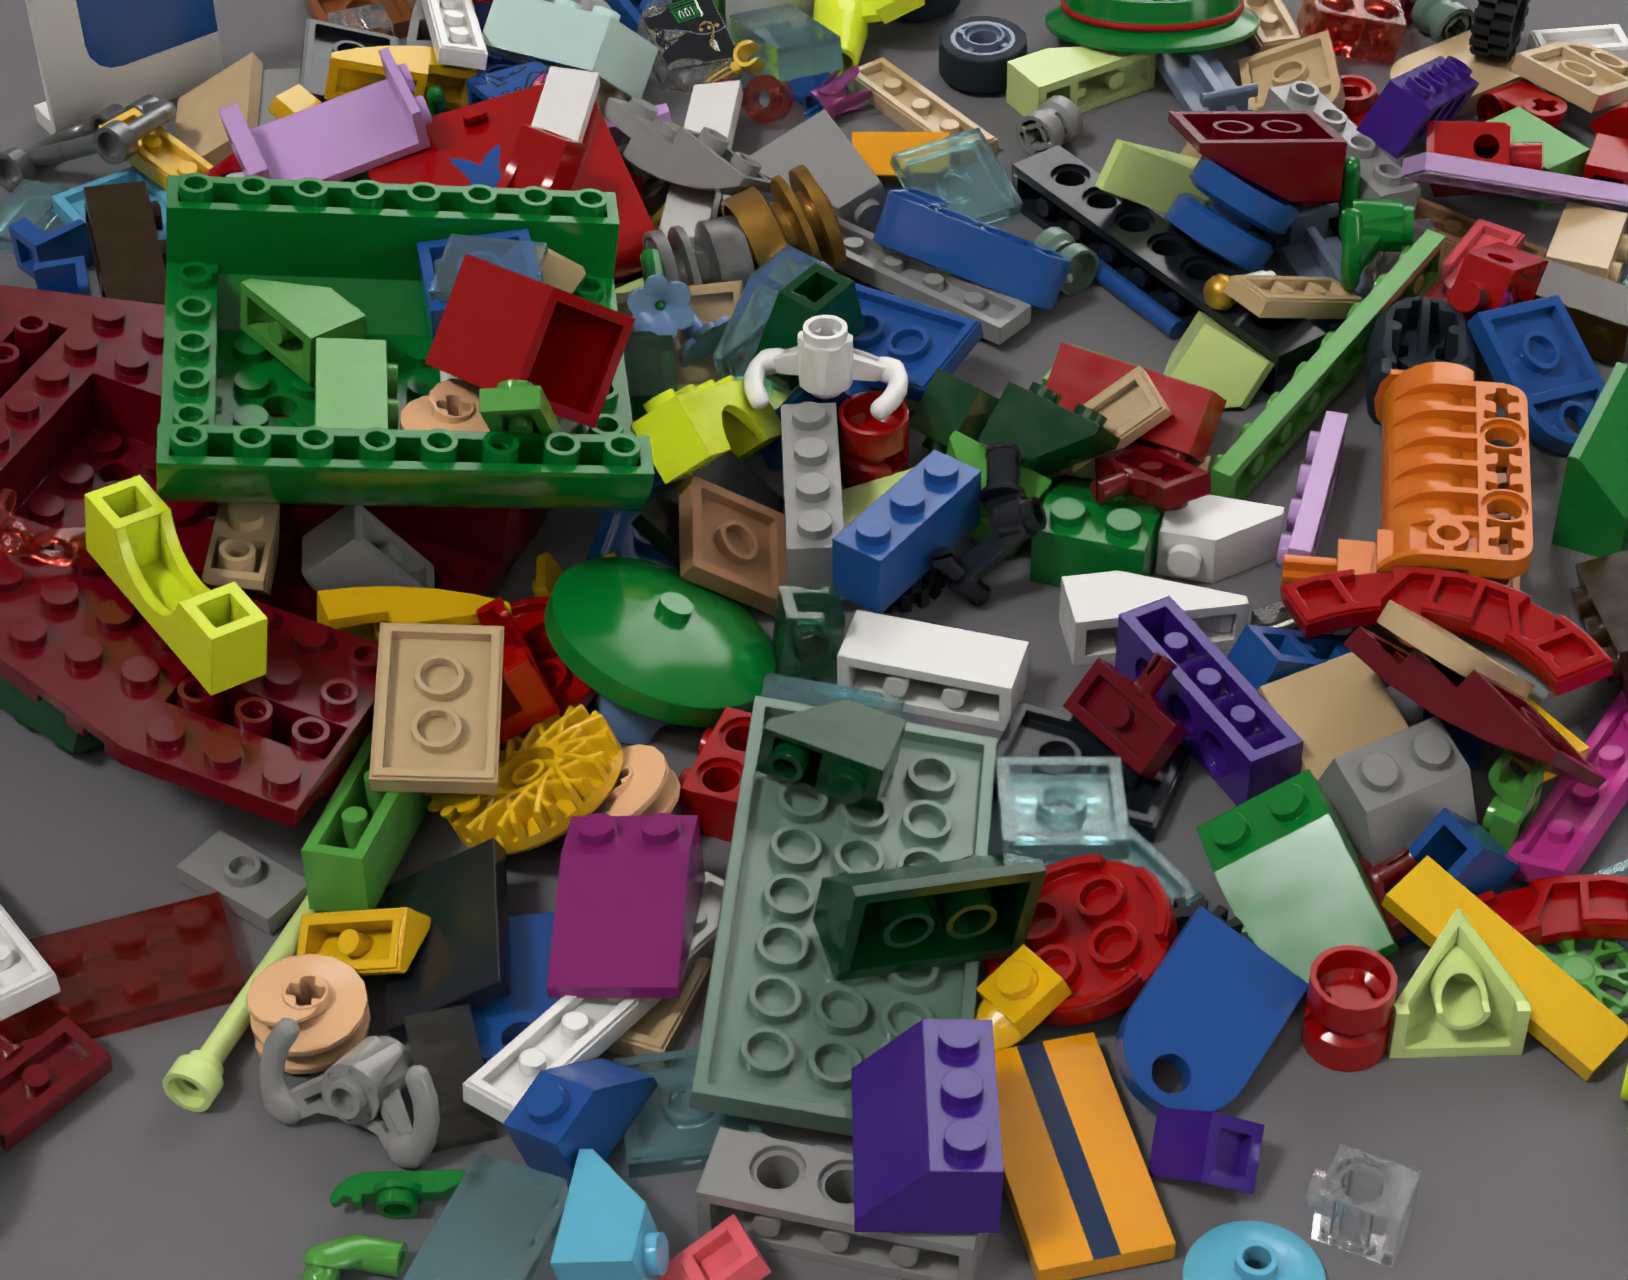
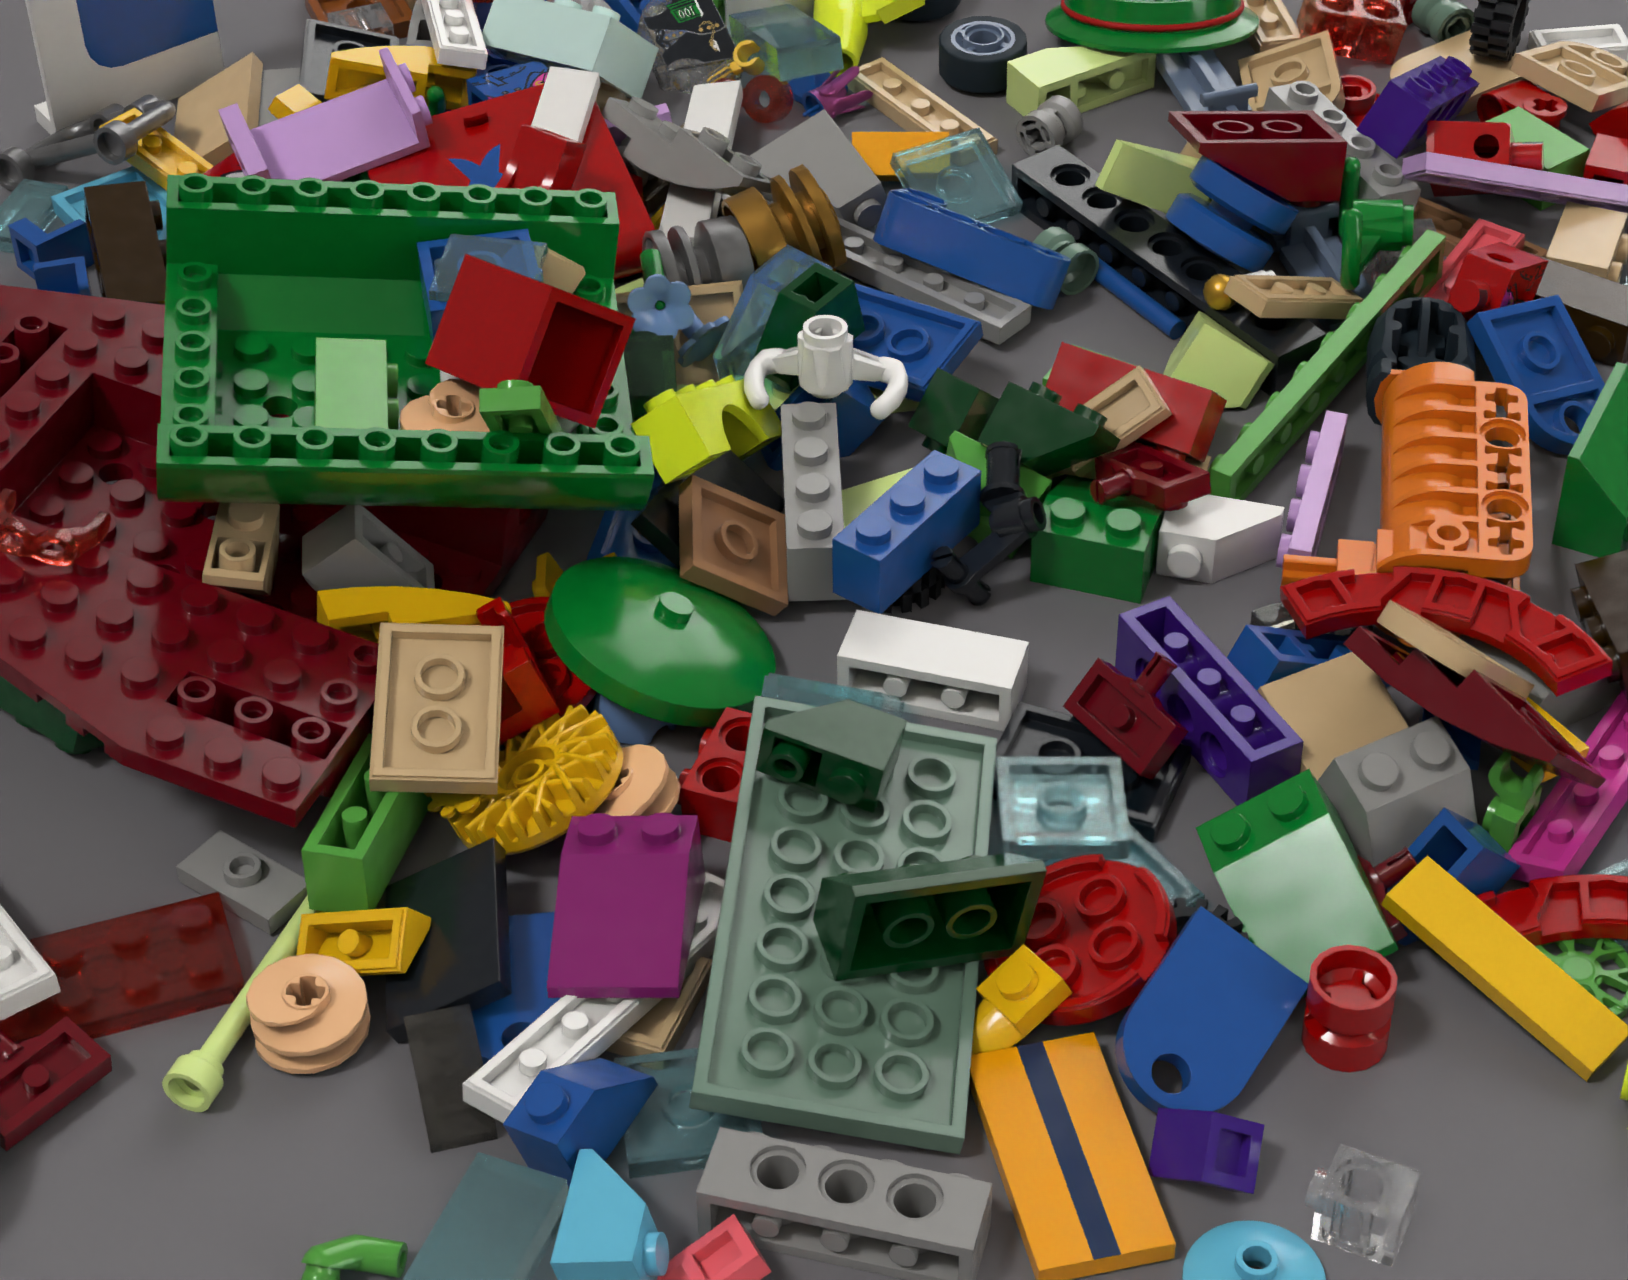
neon yellow arch [85,475,268,696] -> none
bright green slope [240,278,367,385] -> none
light grey piece [259,1018,440,1168] -> none
green piece [329,1169,467,1219] -> none
clear green brick [772,586,846,681] -> none
red wheel [838,391,909,488] -> none
dark purple slope [851,1019,1004,1233] -> none
white slope [1059,570,1249,666] -> none
yellowish green slope [1387,907,1531,1058] -> none

